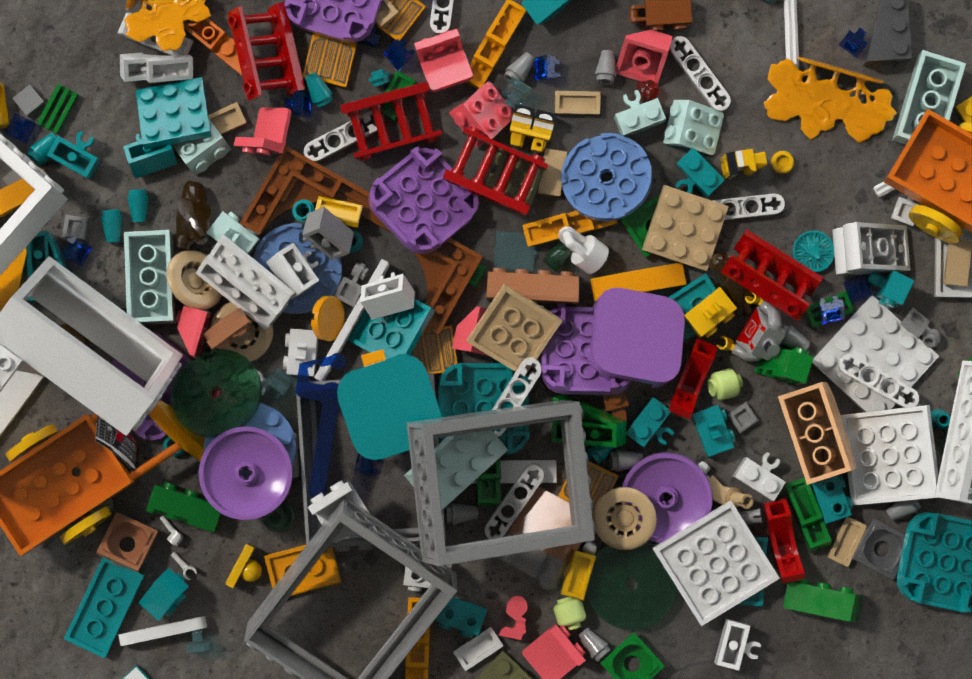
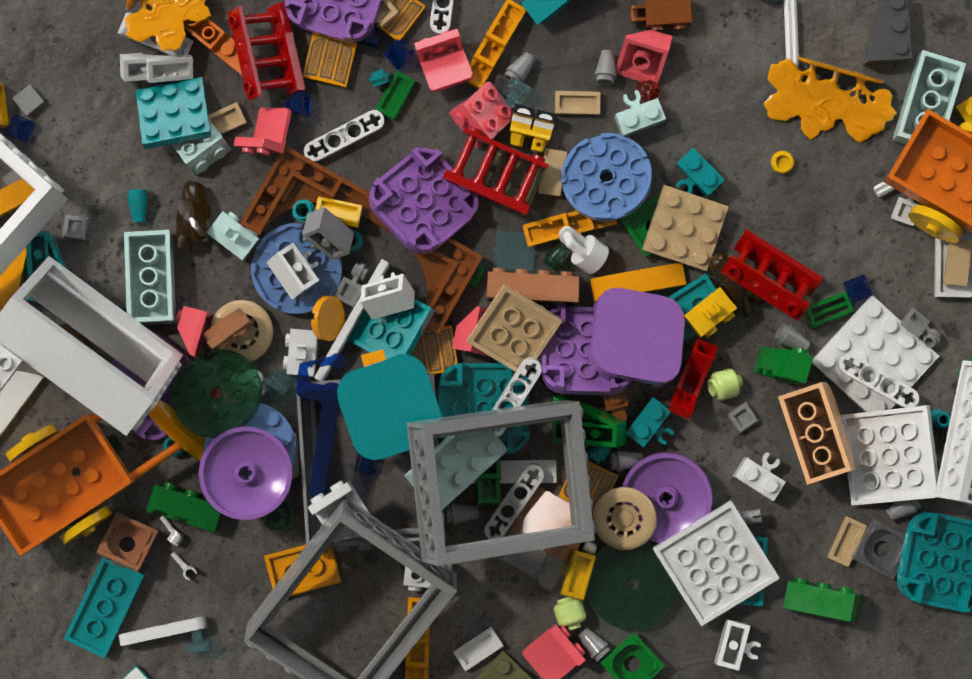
teal cone [27,132,57,166] -> none
green tile [37,84,79,134] -> none
teal brick [47,131,102,181] -> none
clear blue tile [61,237,92,267] -> none
sticker [95,415,139,471] -> none
teal cone [100,209,123,242] -> none
teal brick [123,134,178,179] -> none
teal brick [139,568,189,621] -> none
tan wheel [167,250,223,309] -> none
white brick [196,235,295,330] -> none
yellow tile [226,543,262,588] -> none
teal cone [305,72,333,107] -> none
red fence [340,81,442,161] -> none
teal brick [435,597,487,638] -> none
coral leg [499,596,528,640] -> none
clear blue tile [535,55,561,81] -> none
light aqua bracket [663,100,724,155] -> none
white beam [669,36,731,112] -> none
teal brick [691,405,736,457] -> none
tan arm [698,461,753,509] -> none
white beam [711,194,785,220] -> none
light grey torso [717,293,785,362] -> none
yellow hips [720,149,767,181] -> none
red arch [764,499,805,584] -> none
green slope [785,477,832,553] -> none
teal wheel [792,230,834,272] -> none
teal brick [809,475,853,524] -> none
clear blue tile [820,295,844,324] -> none
white brick [832,222,911,276] -> none
clear blue tile [839,28,868,58] -> none
teal brick [867,270,914,309] -> none

